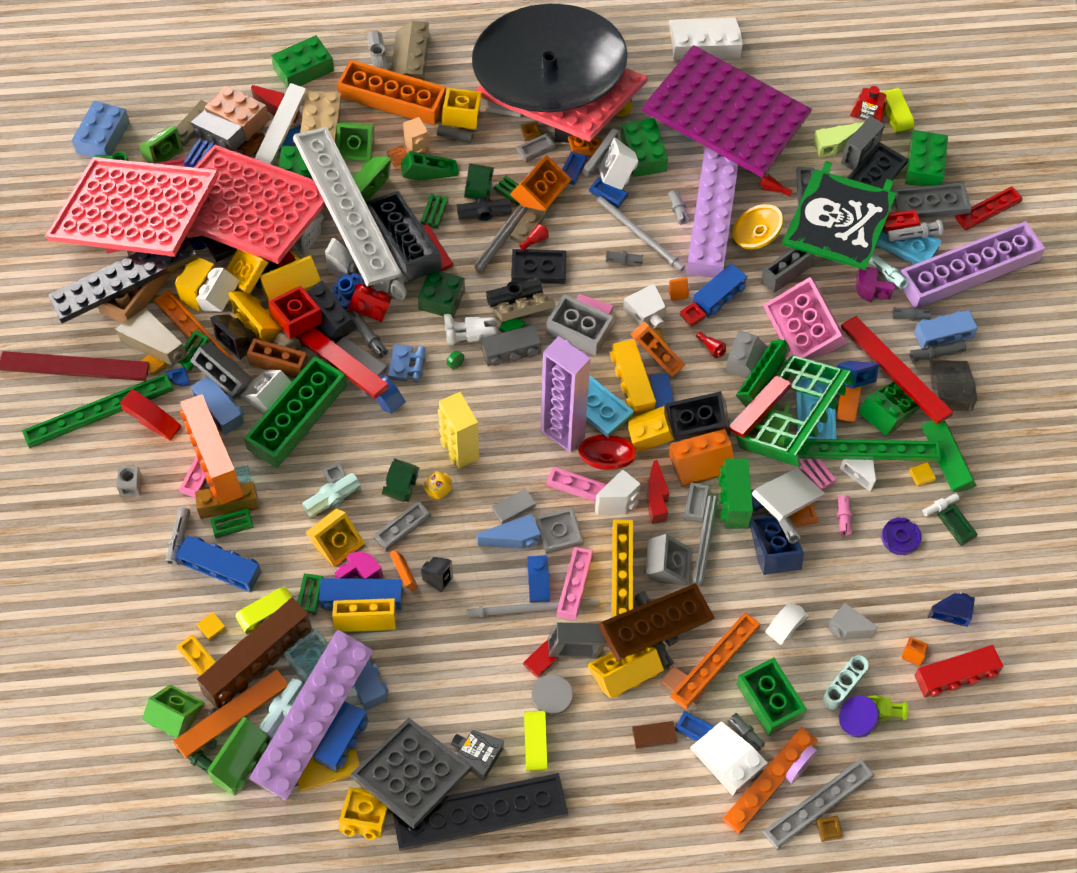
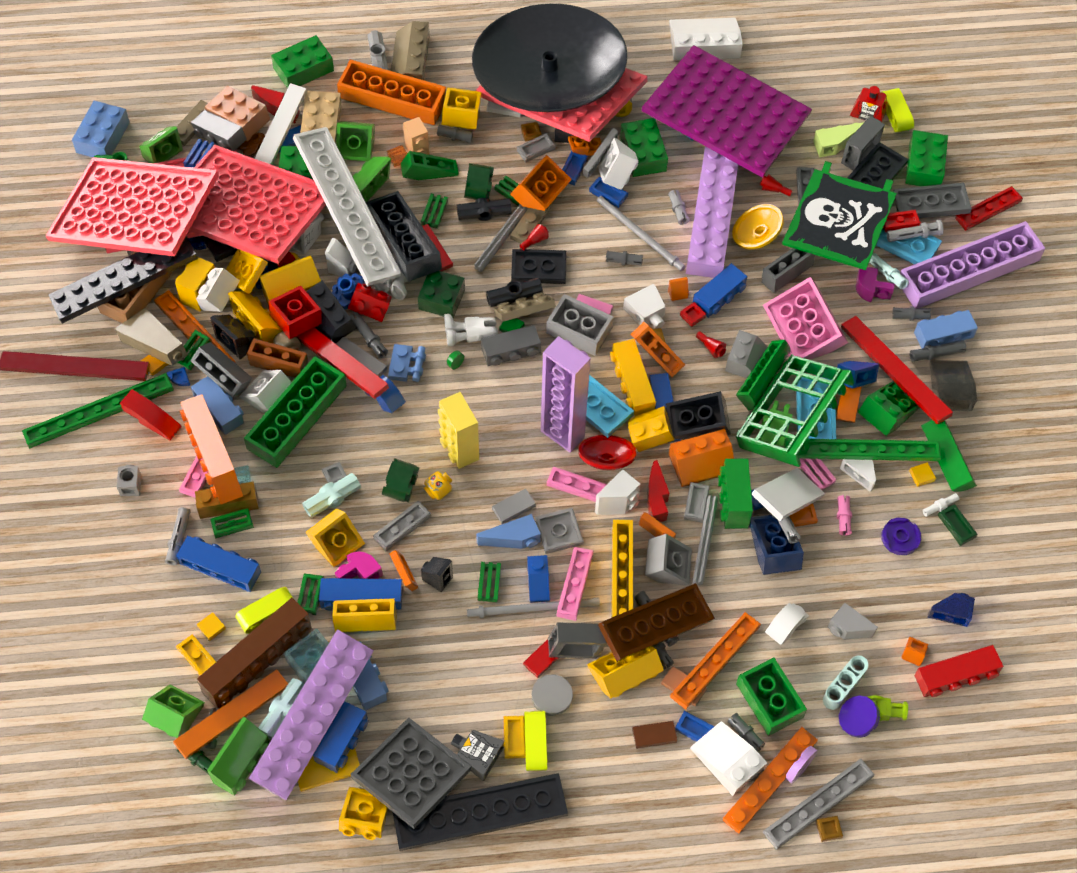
tile [728,376,792,438] -> none
none -> green tile [477,562,501,602]
none -> yellow tile [503,716,526,759]
none -> orange tile [639,512,676,539]

